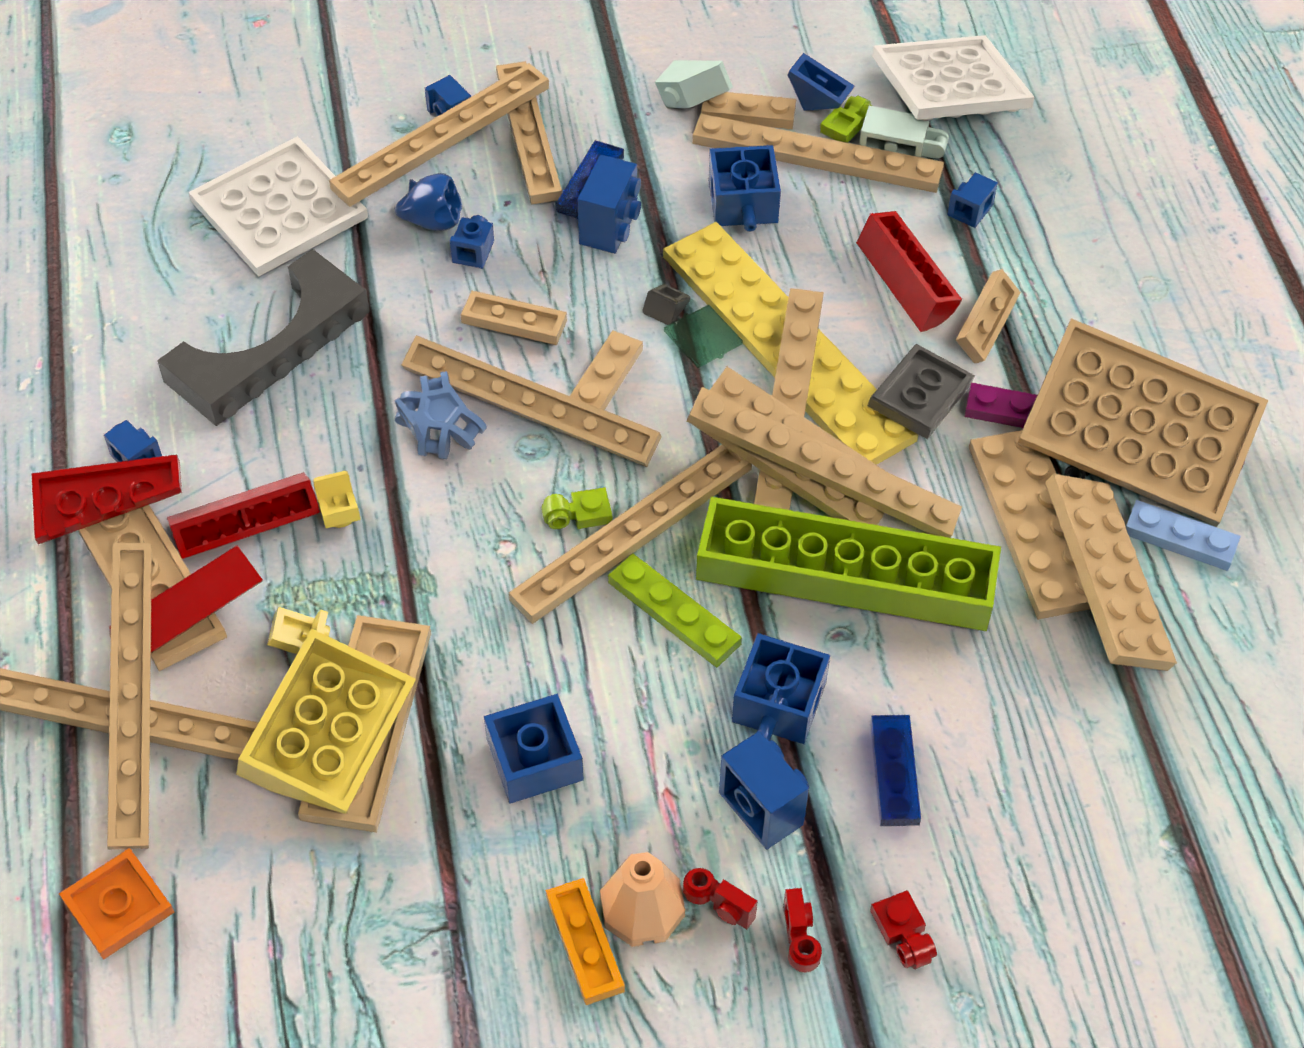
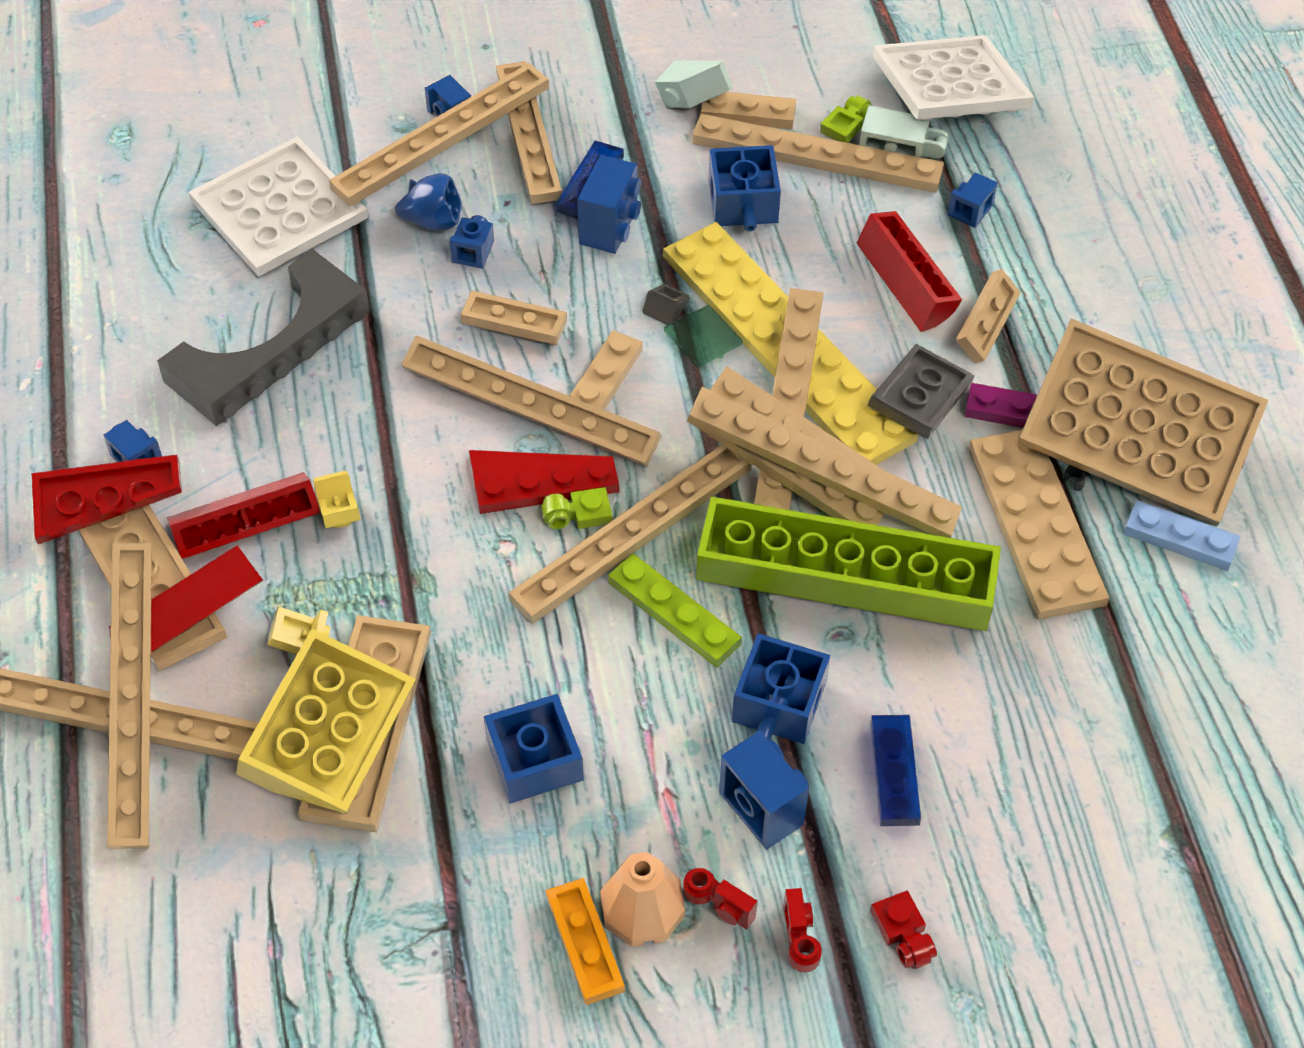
orange plate [59,848,175,960] -> none
medium blue piece [394,371,487,459] -> none
blue slope [787,53,855,111] -> none
tan plate [1045,474,1177,671] -> none
none -> red wing [469,450,620,514]

